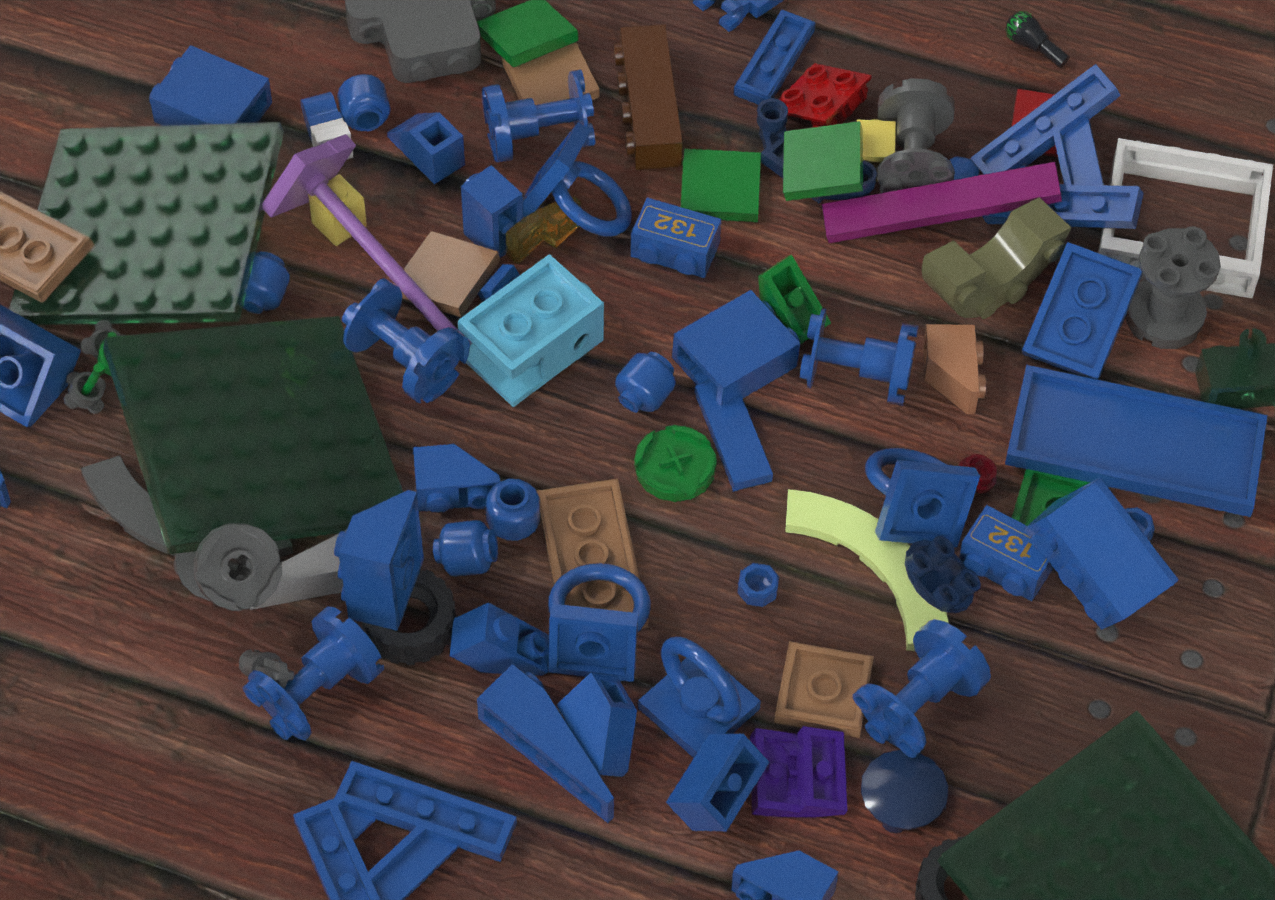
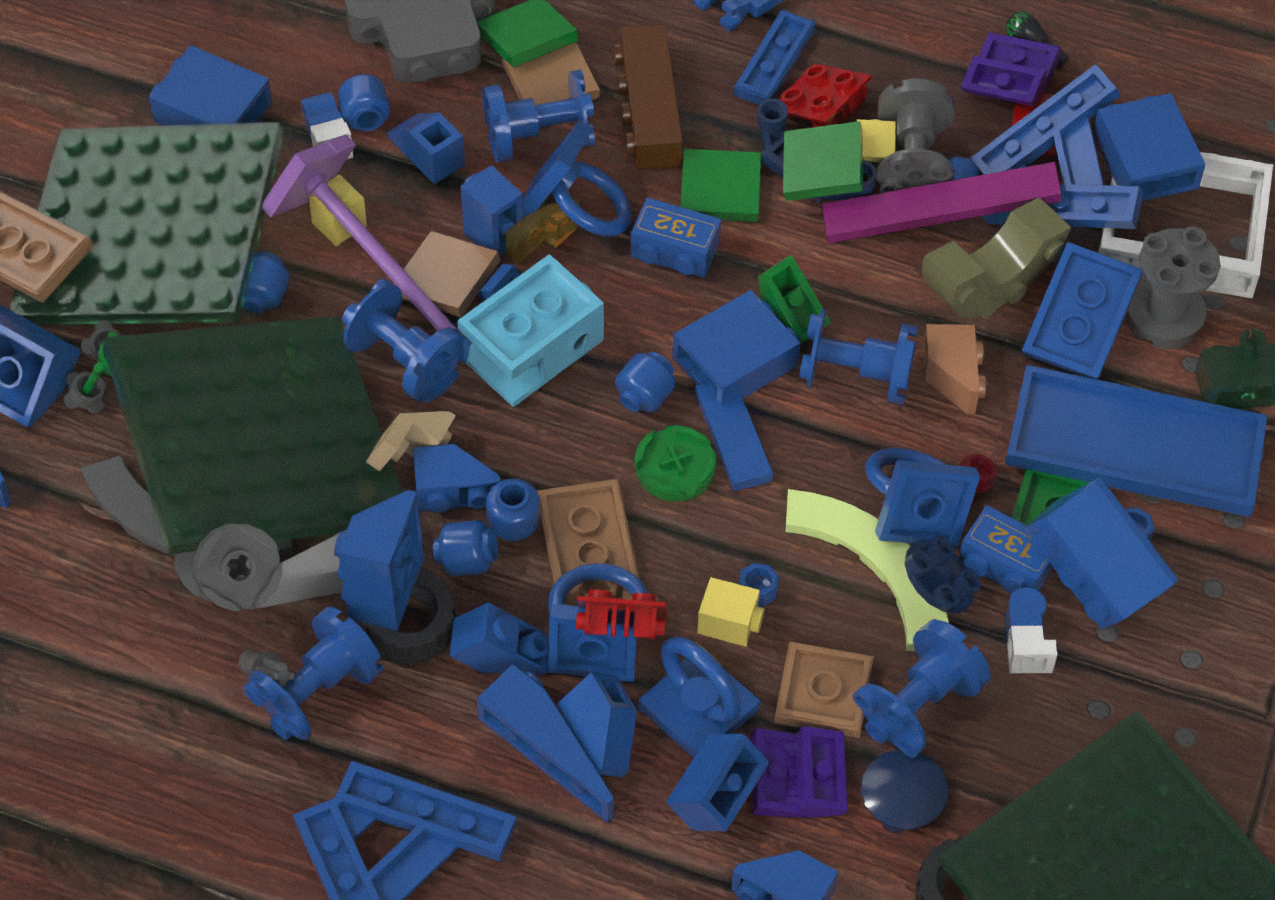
none -> tan slope [366,411,456,471]
none -> red hinge [576,590,668,640]
none -> light yellow brick [697,577,765,647]
none -> dark purple slope [961,32,1062,106]
none -> white leg [1005,587,1057,673]
none -> blue brick [1093,93,1206,201]

